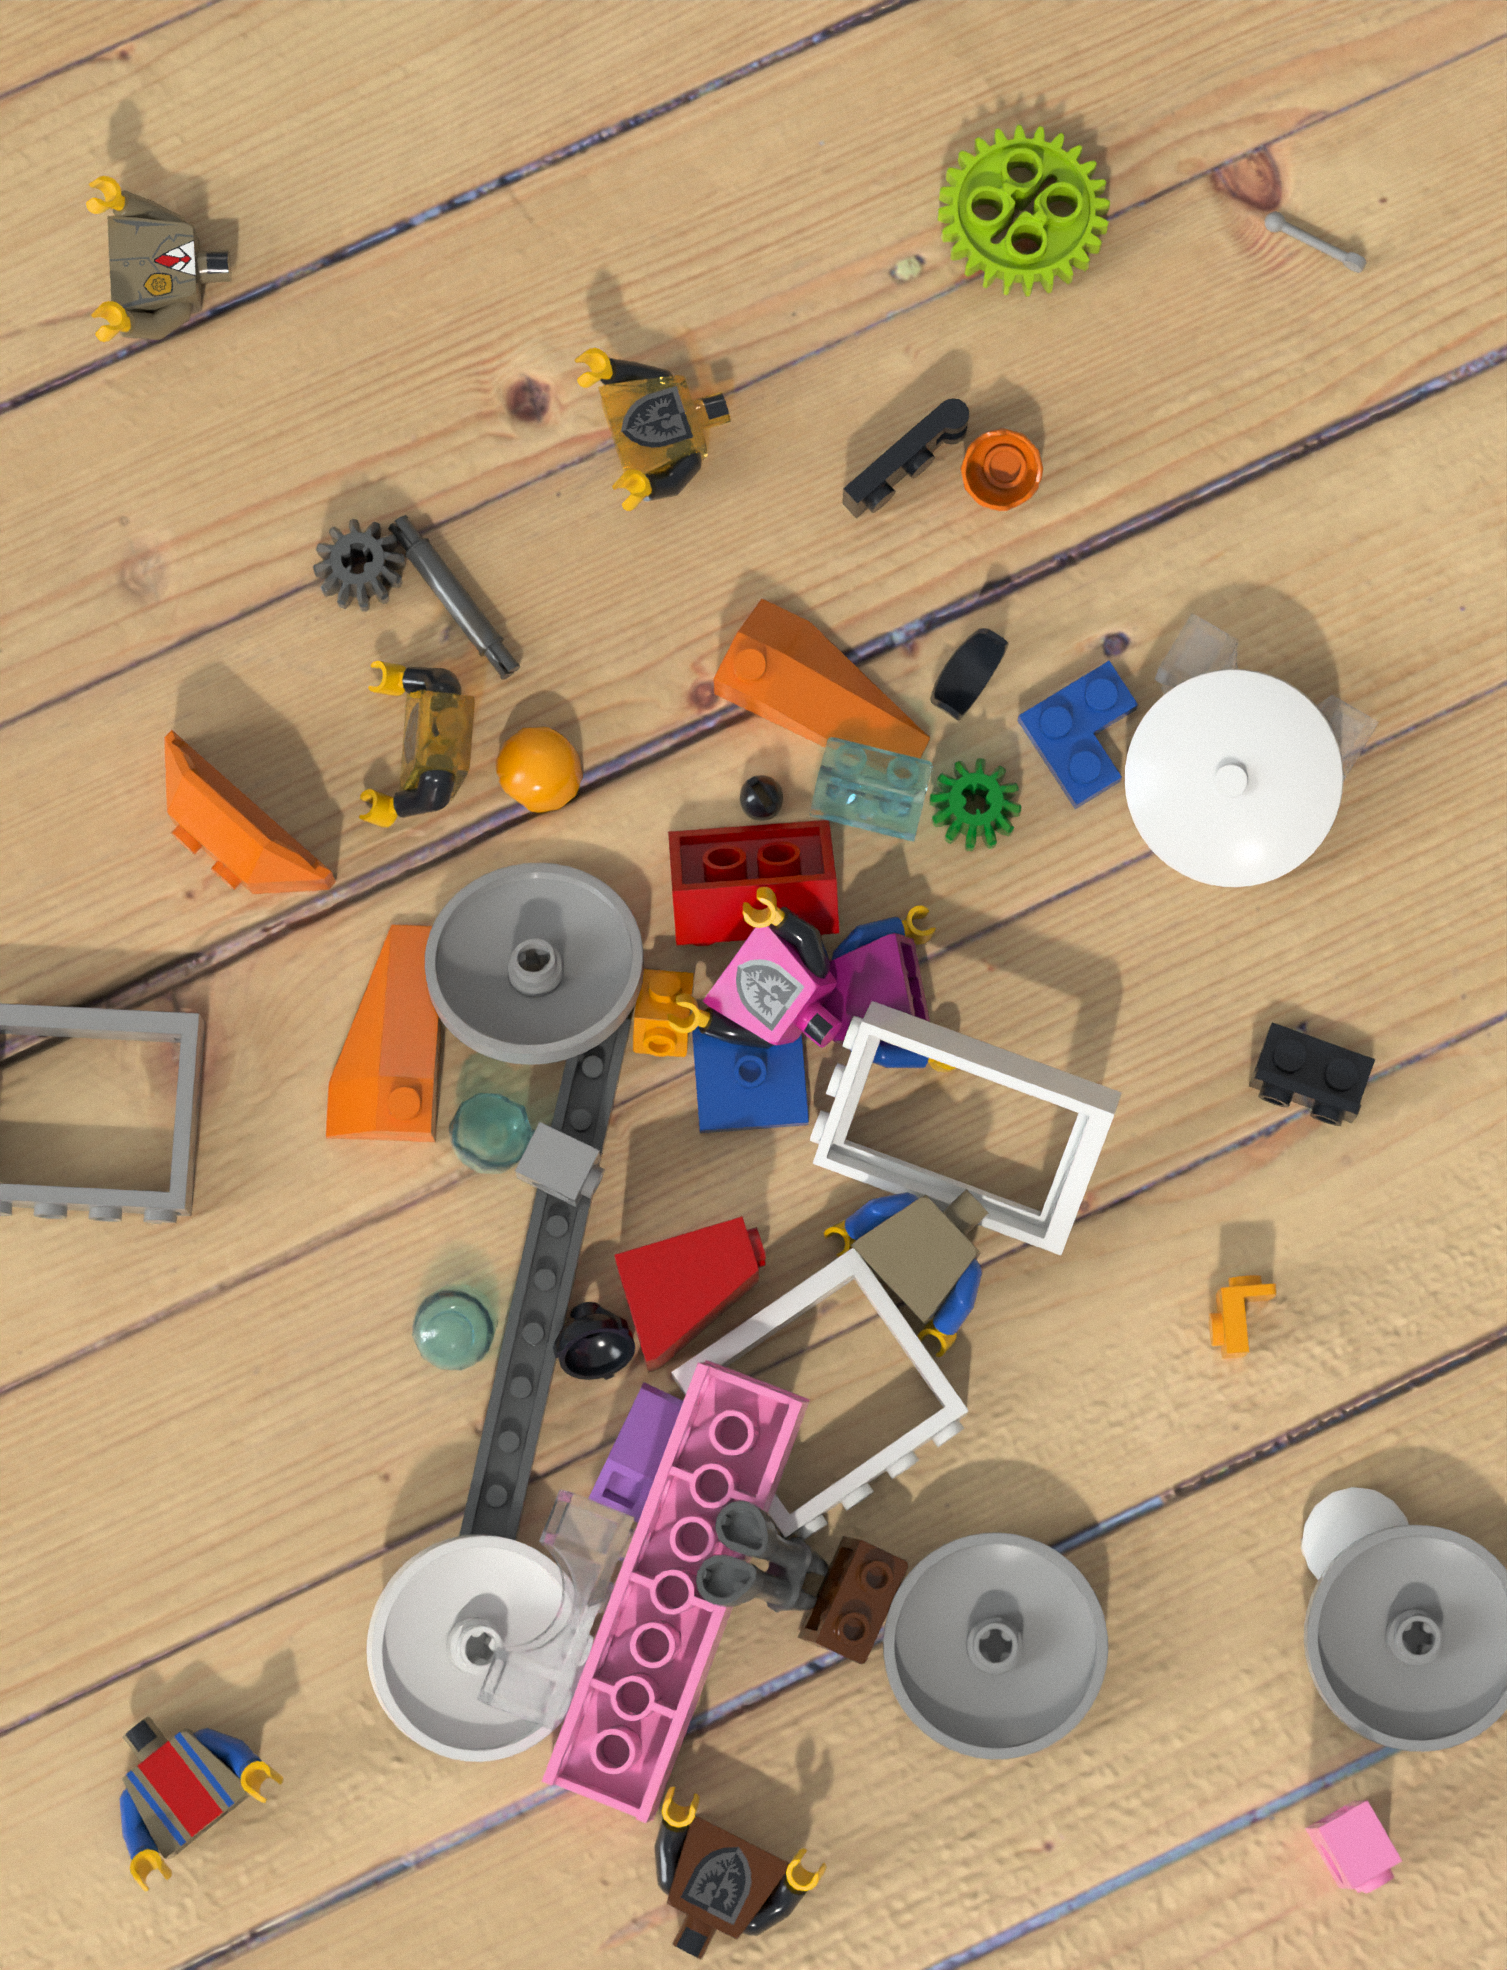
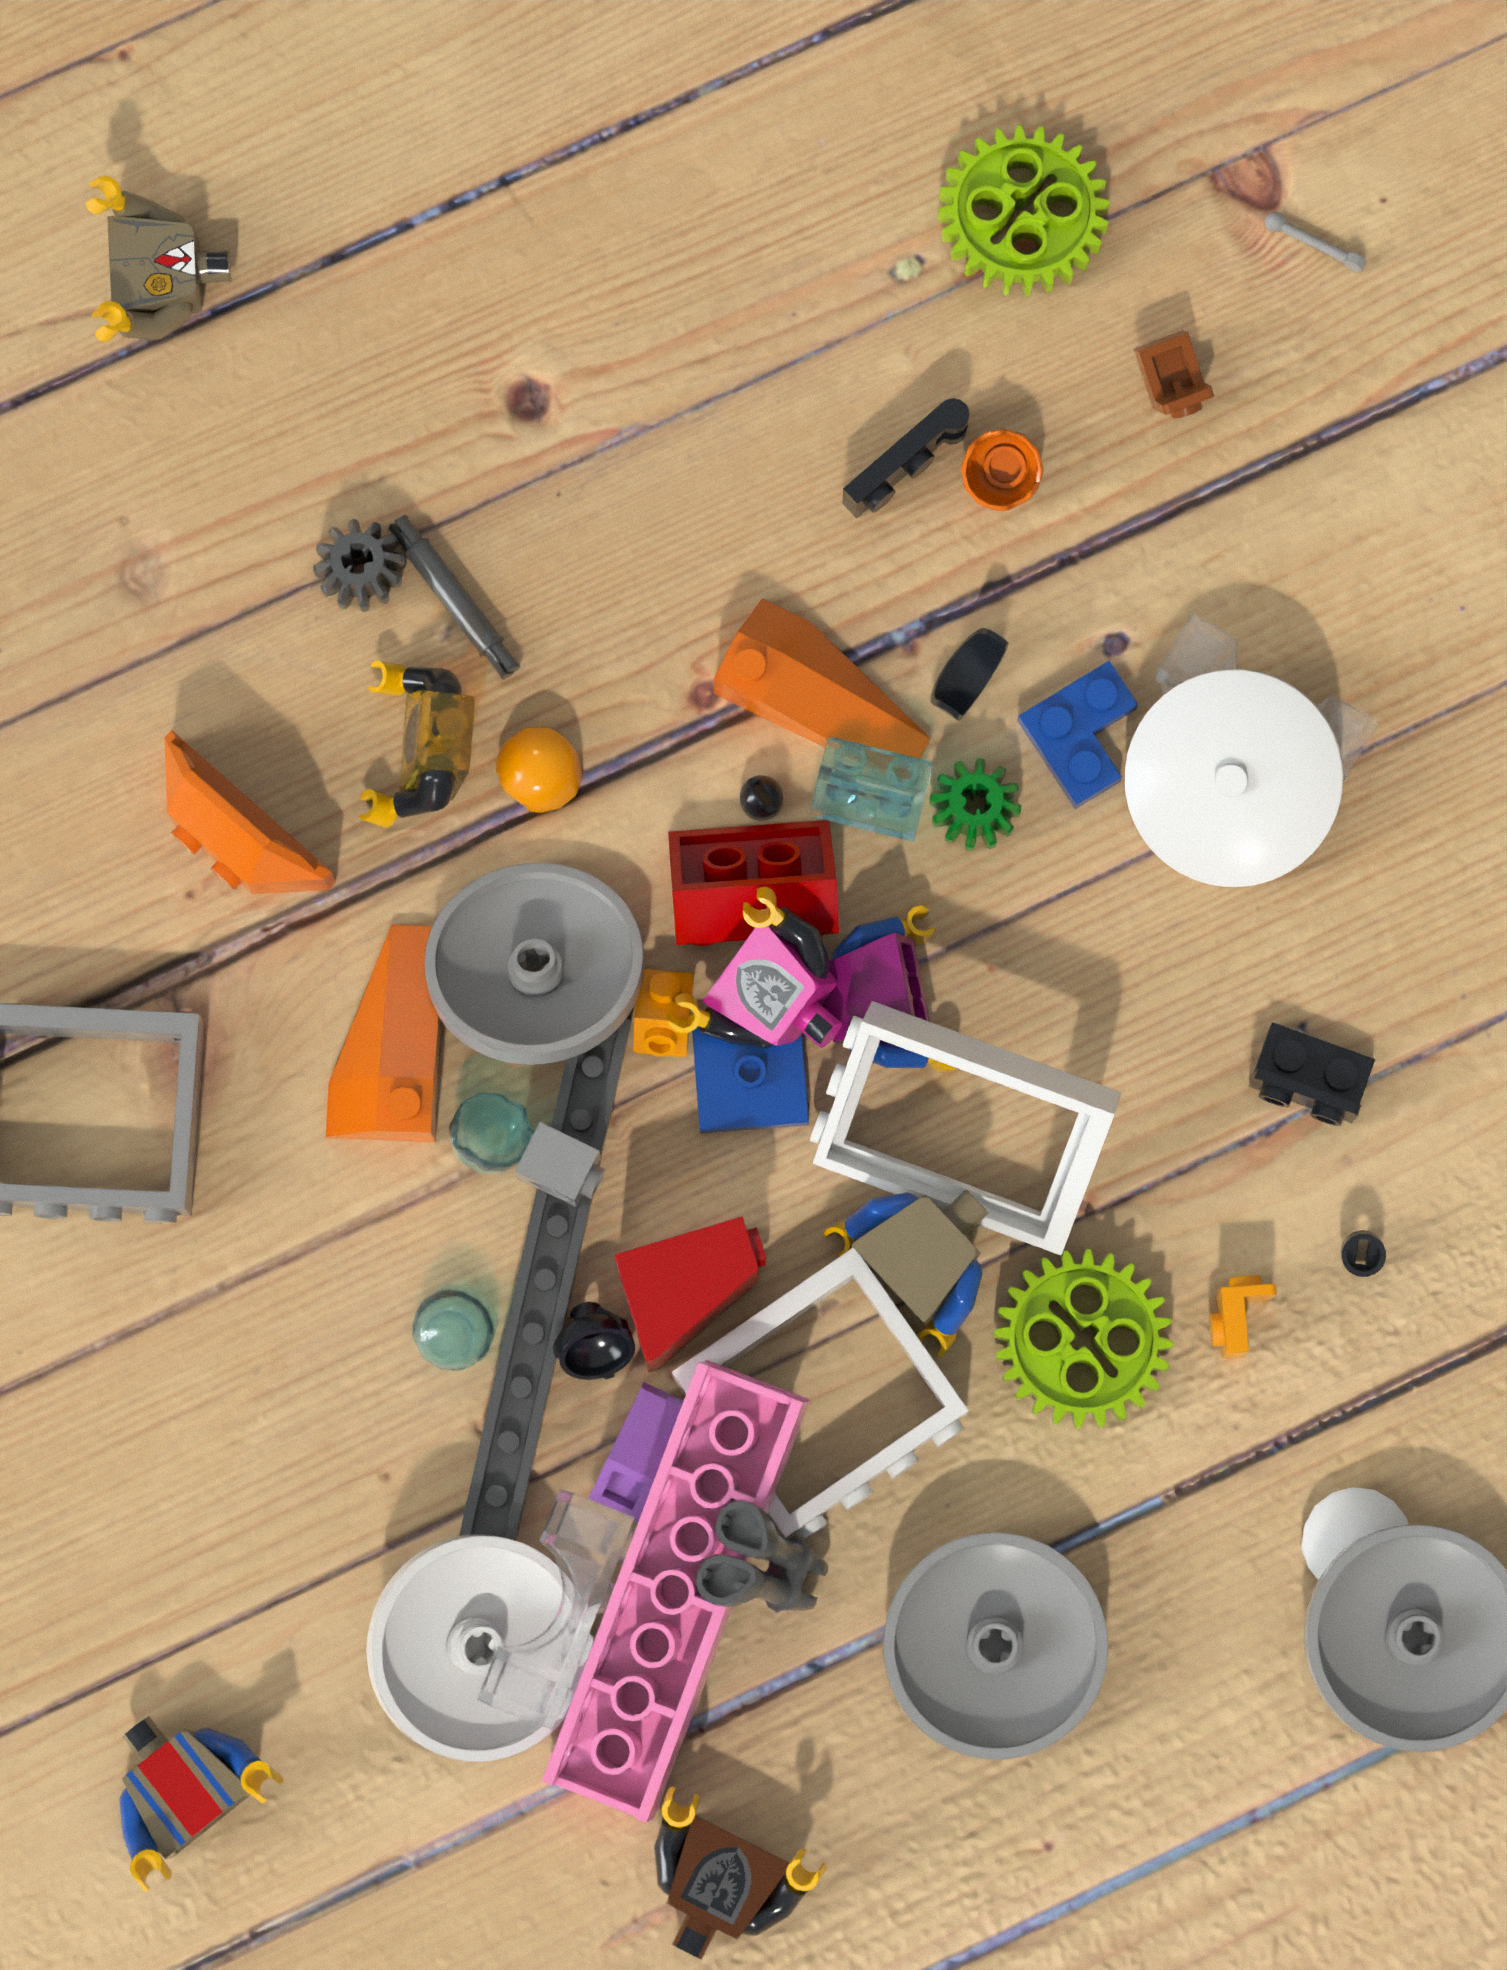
torso [575,348,731,511] -> none
reddish brown bracket [797,1536,908,1664] -> none
bright pink brick [1305,1800,1402,1894] -> none
none -> lime gear [993,1249,1174,1430]
none -> dark orange bracket [1134,330,1214,418]
none -> black hinge [1341,1230,1386,1277]

